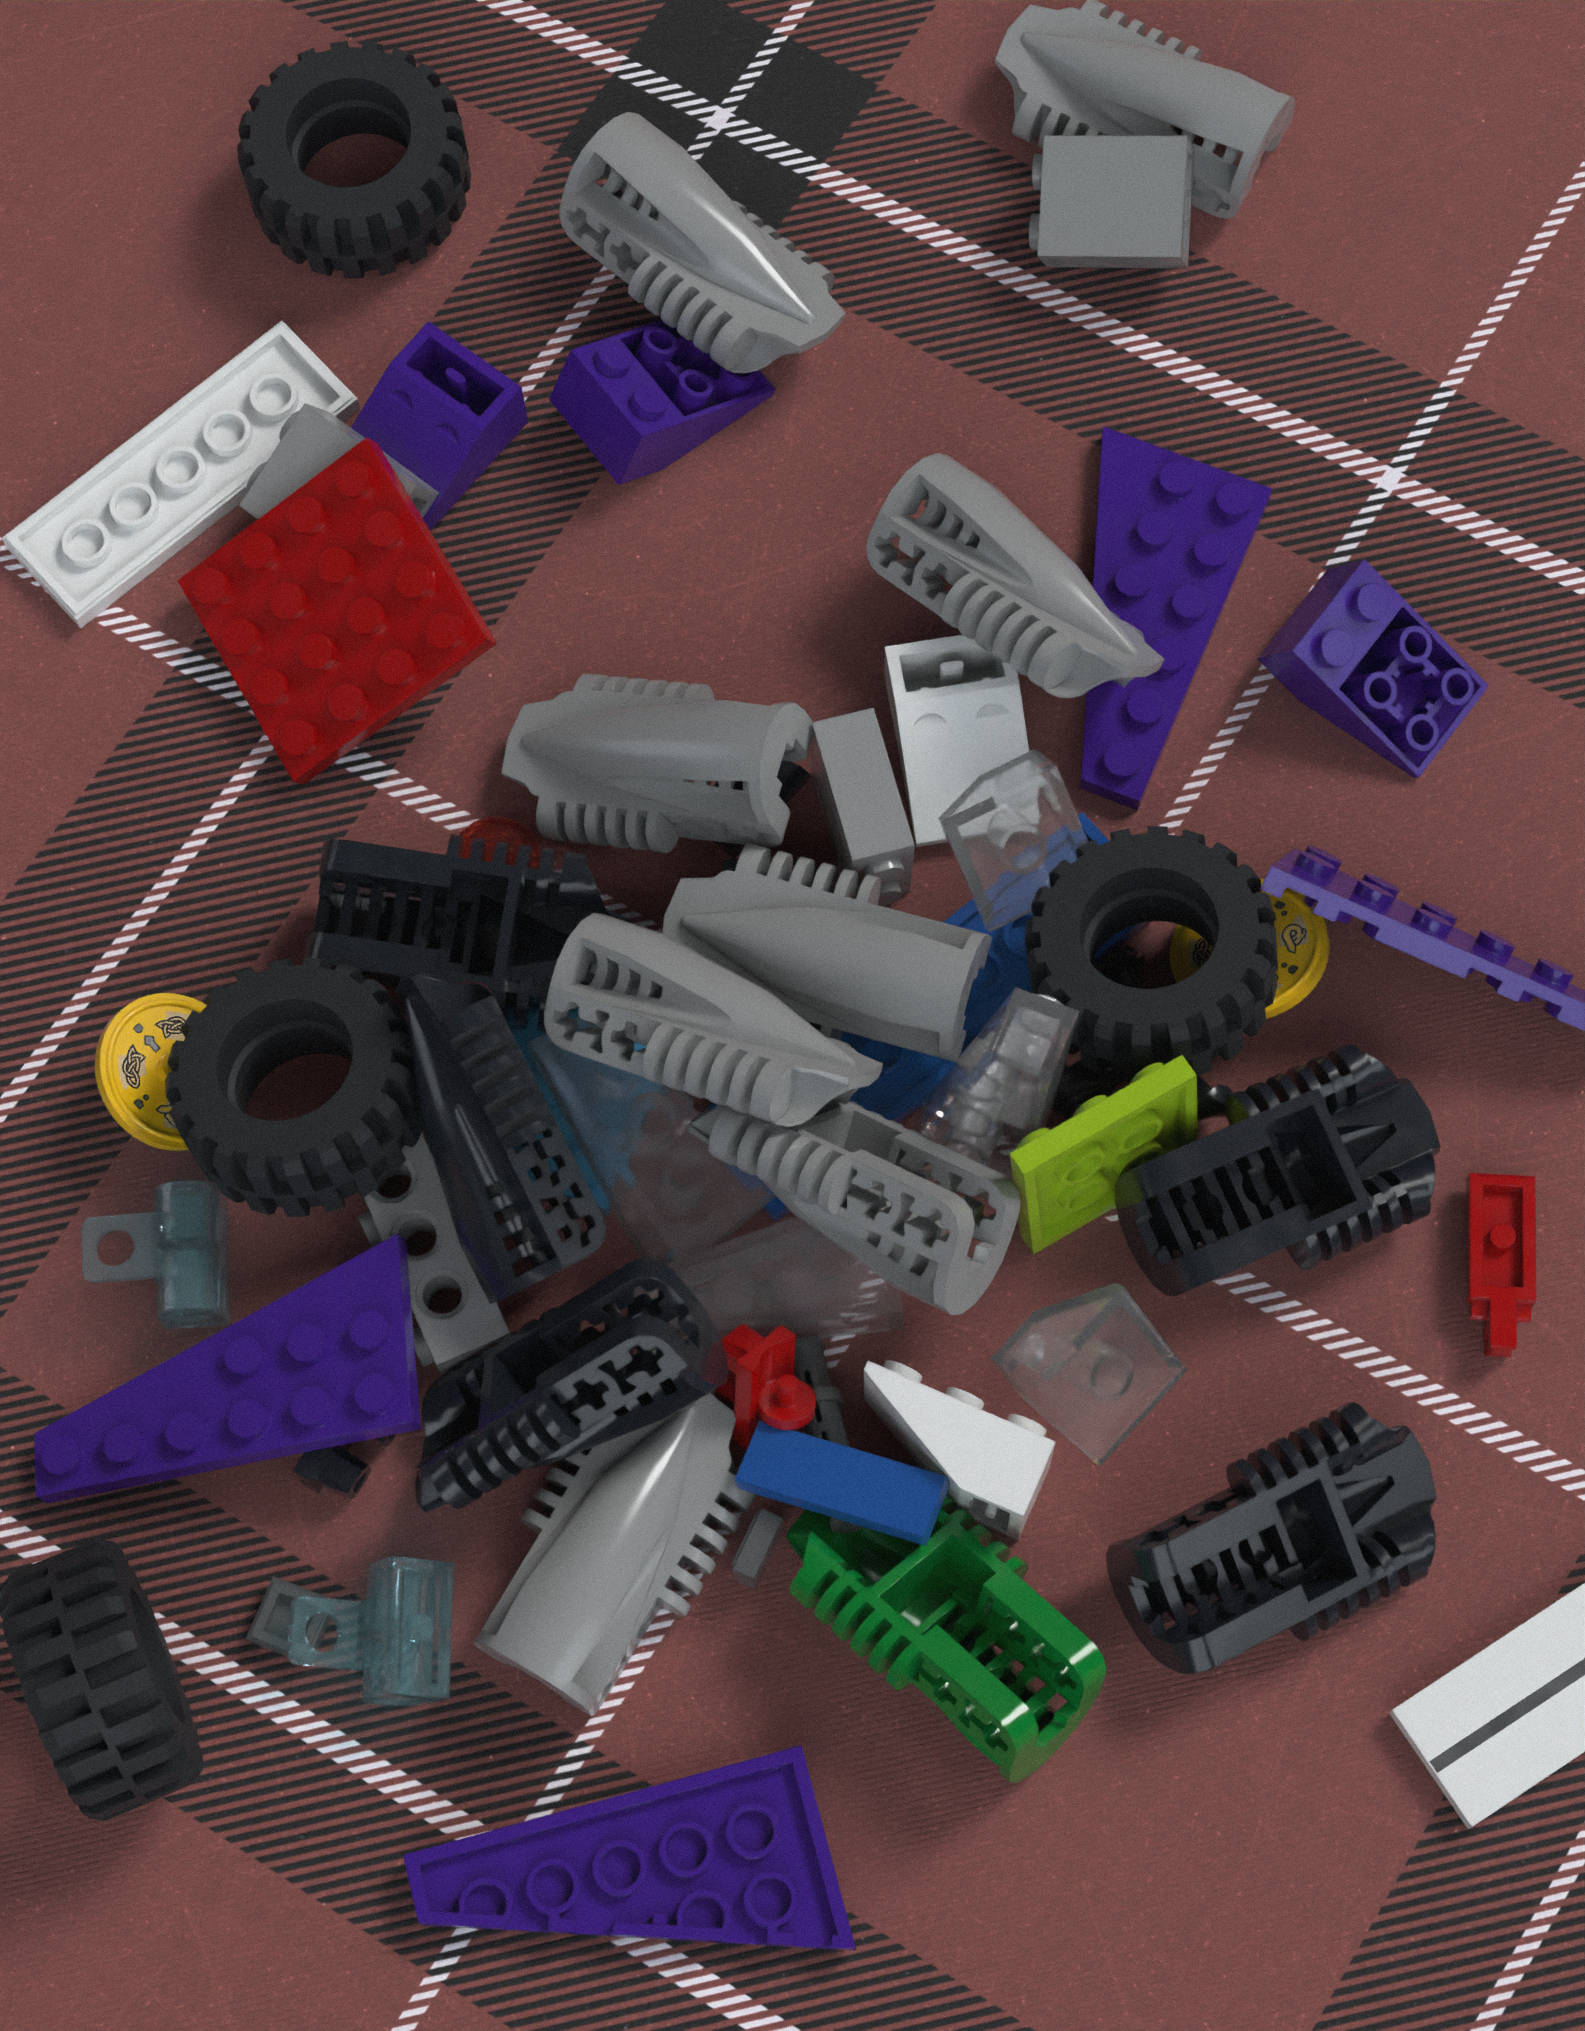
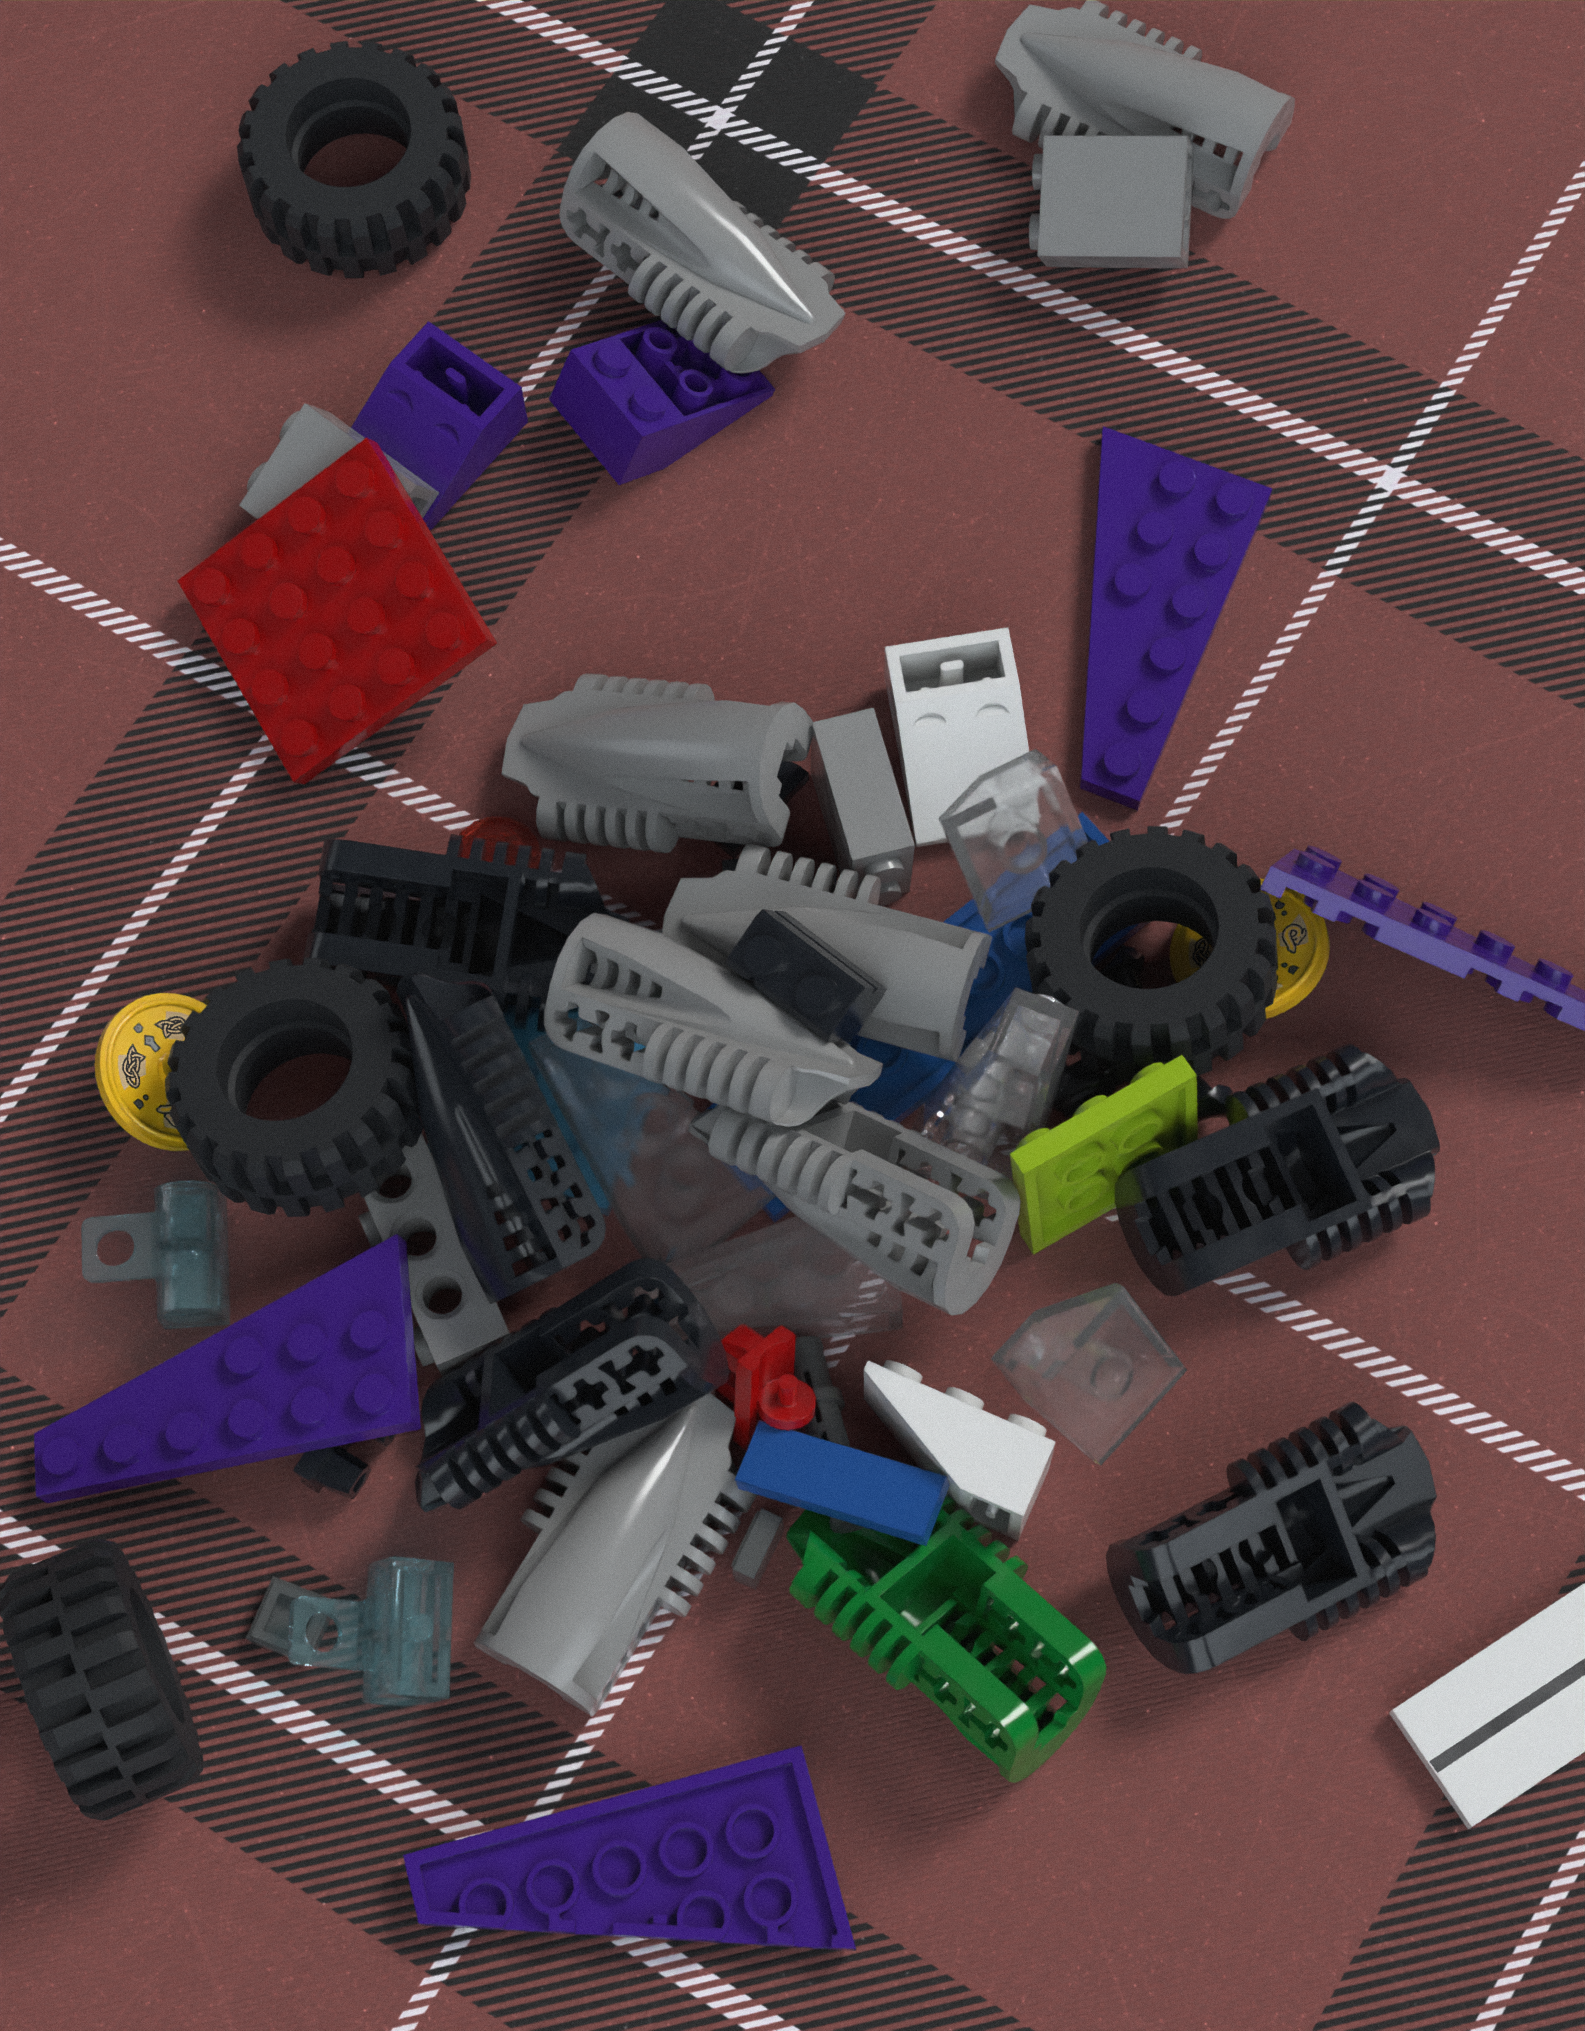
white tile [2,321,360,629] -> none
light grey connector [866,453,1165,698] -> none
dark purple slope [1257,559,1489,778] -> none
red hinge [1466,1173,1537,1358] -> none
none -> black brick [725,909,887,1043]

